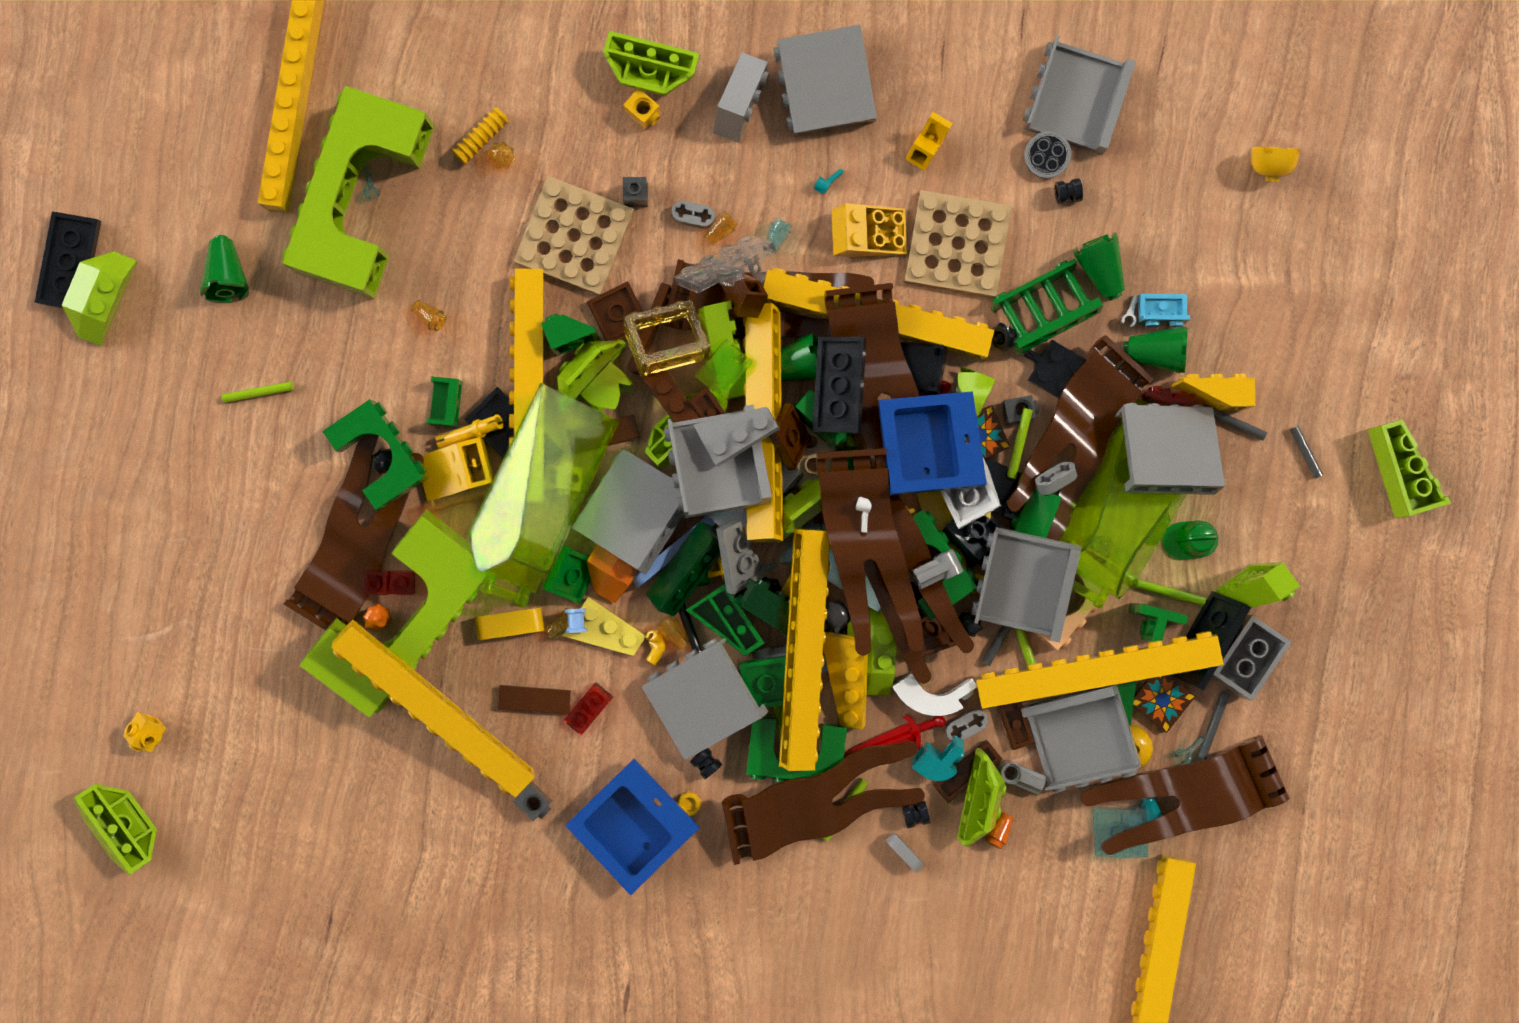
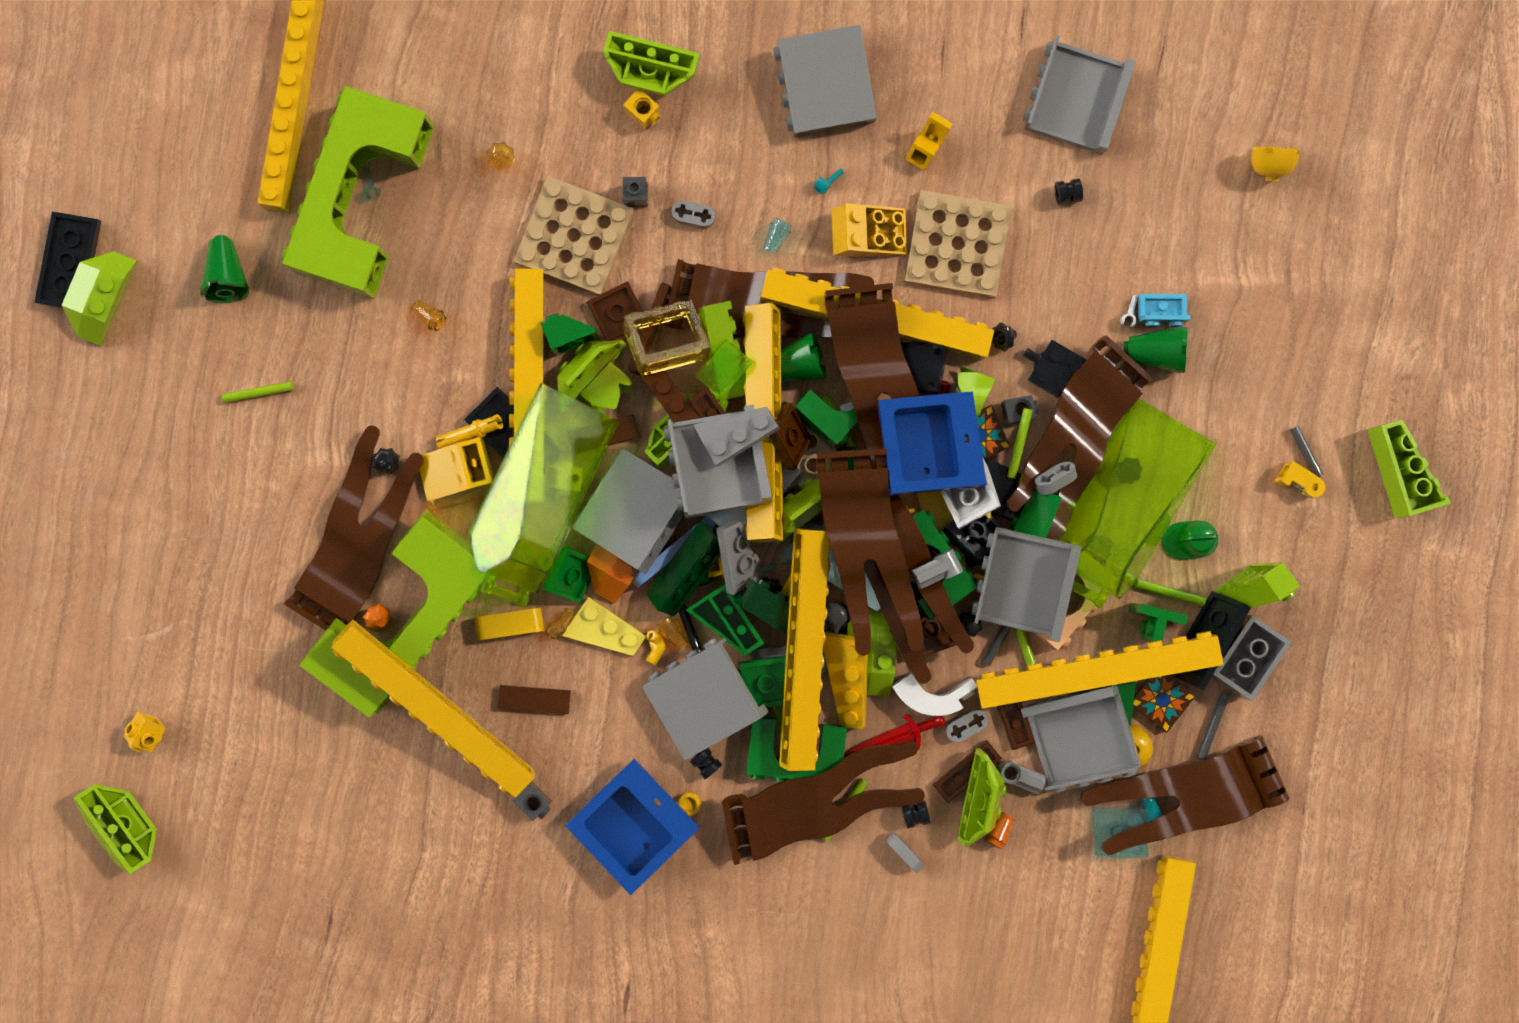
green arch [322,399,428,511] -> none
clear red slope [363,570,415,595] -> none
green panel [426,376,463,428] -> none
yellow piece [451,107,509,165] -> none
clear red slope [563,682,613,736] -> none
light blue bush [565,608,587,633] -> none
clear plate [674,235,776,293] -> none
clear yellow cone [704,211,738,245] -> none
light grey wedge [713,52,769,143] -> none
reddish brown slope [714,268,768,318] -> none
black plate [812,337,867,434] -> none
white hand [856,497,871,532] -> none
teal brick [912,736,965,781] -> none
green fence [991,259,1103,355] -> none
tile [1024,131,1071,178] -> none
green cone [1072,232,1125,301] -> none
light grey panel [1115,403,1225,495] -> none
clear red slope [1141,386,1196,407] -> none
yellow slope [1171,374,1256,411] -> none
clear light blue hand [1175,736,1205,764] -> none
dark grey bar [1202,404,1267,440] -> none
none -> yellow leg [1274,461,1326,498]

